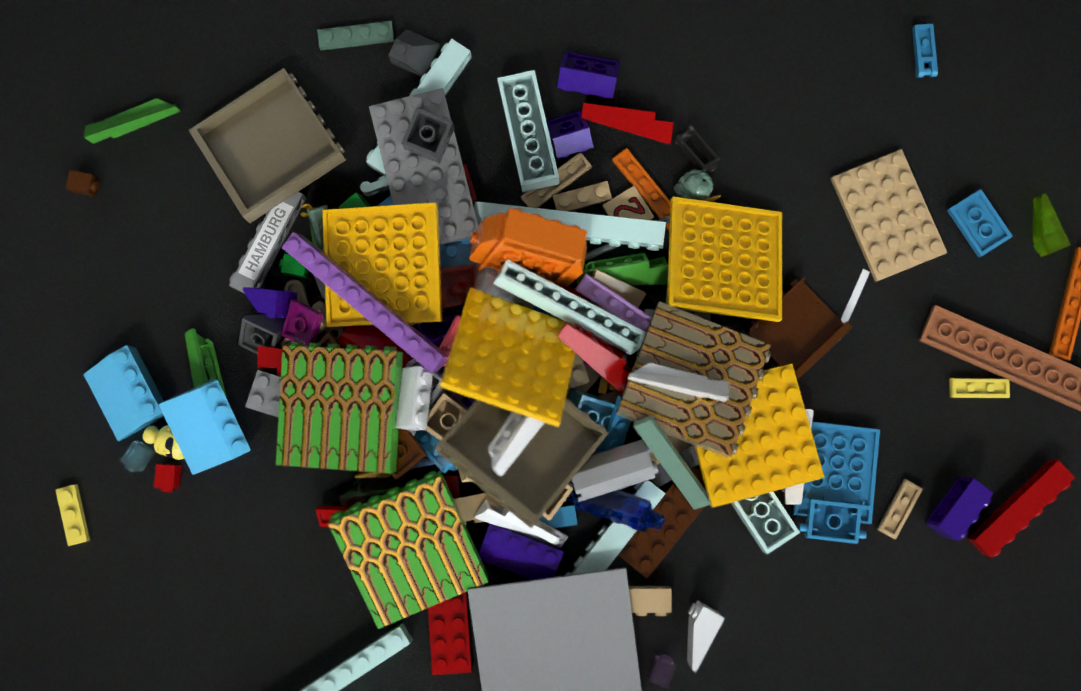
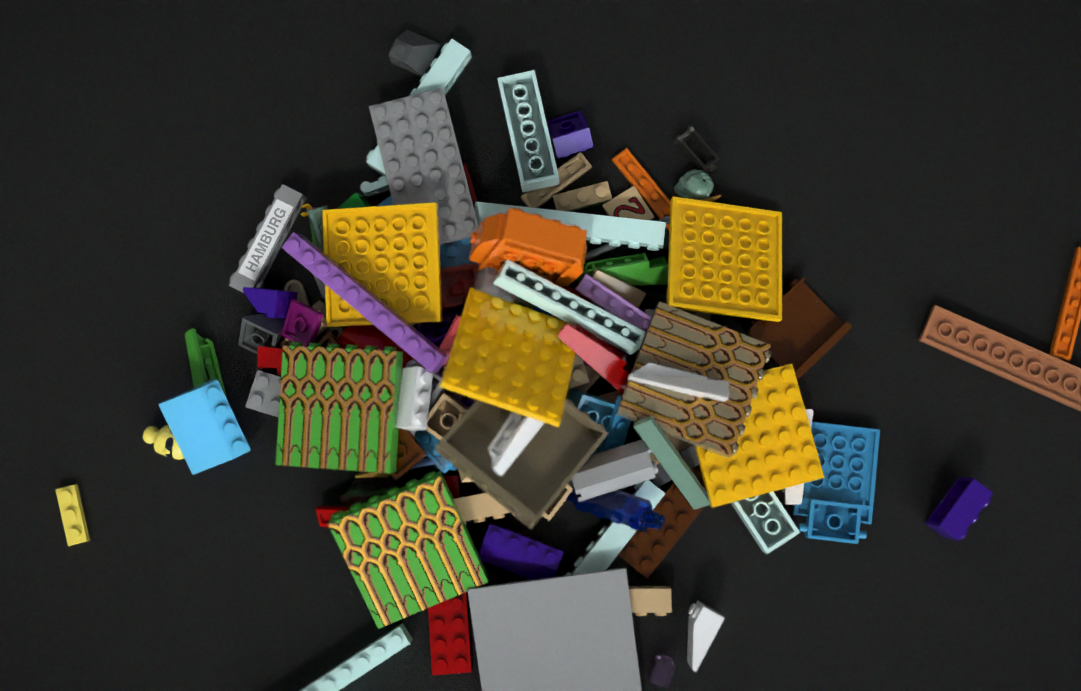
reddish brown brick [65,170,100,197] -> none
medium azure slope [83,345,164,441] -> none
bright green wedge [84,98,180,144] -> none
clear light blue brick [120,441,156,472] -> none
red brick [154,464,182,492] -> none
dark tan panel [189,68,346,223] -> none
green brick [279,254,309,279] -> none
sand green plate [317,21,395,50] -> none
dark grey brick [401,107,455,164] -> none
white wedge [474,500,568,548] -> none
dark azure tile [539,505,577,528] -> none
dark purple slope [557,51,620,99] -> none
red wedge [582,103,674,144] -> none
pearl gold tile [597,376,616,395] -> none
tan plate [831,149,947,282] -> none
white sticker [841,269,870,323] -> none
tan tile [877,479,923,540] -> none
dark azure plate [912,24,938,78] -> none
dark azure plate [947,189,1013,258] -> none
light yellow tile [949,378,1010,398] -> none
red brick [967,460,1075,558] -> none
clear neon green slope [1033,193,1071,257] -> none

